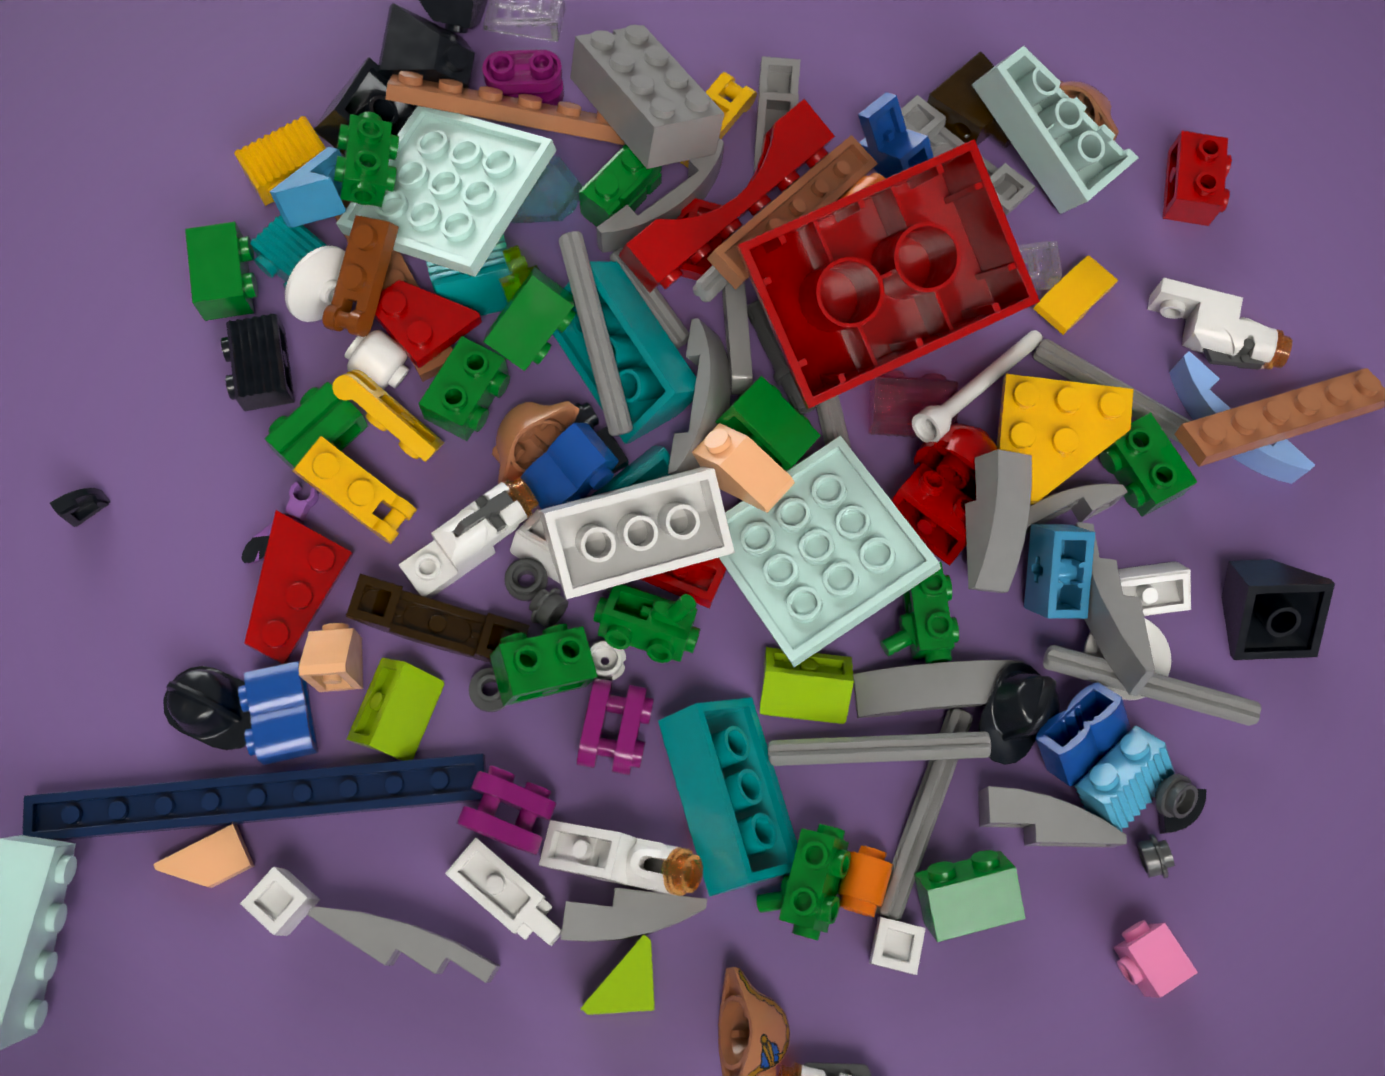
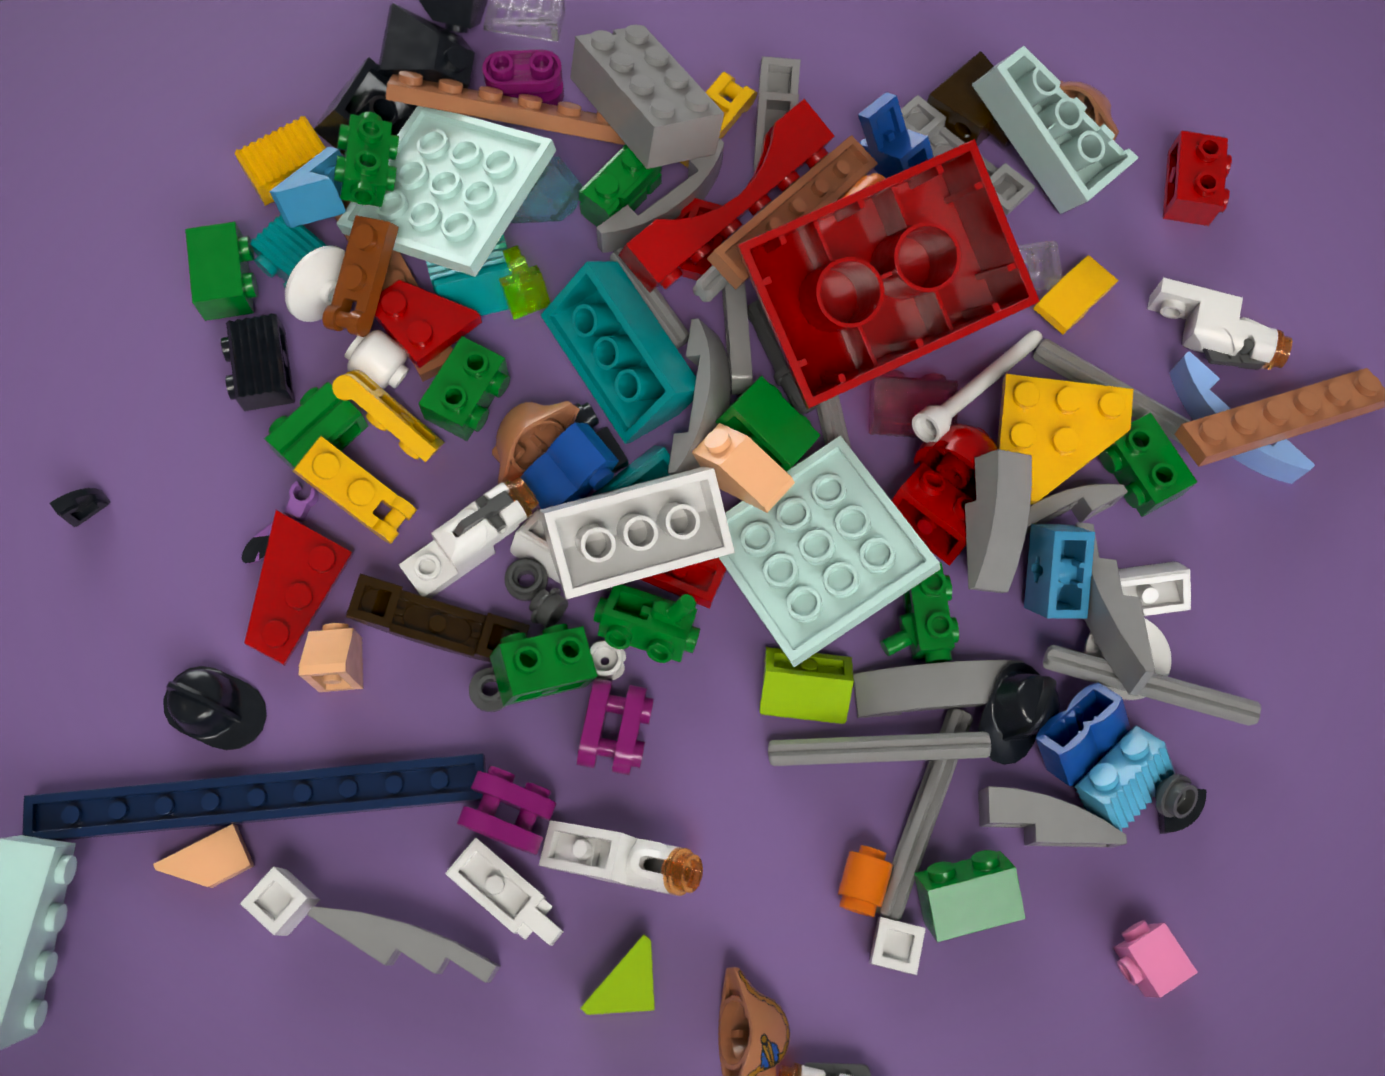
blue brick [238,661,318,765] -> none
lime panel [346,658,444,761] -> none
green brick [483,267,576,371] -> none
light grey axle [559,231,633,436] -> none
light grey slope [561,888,707,942] -> none
teal slope [658,697,798,897] -> none
green brick [756,824,851,941] -> none
dark grey plate [1137,834,1175,879] -> none
black slope [1221,559,1335,660] -> none

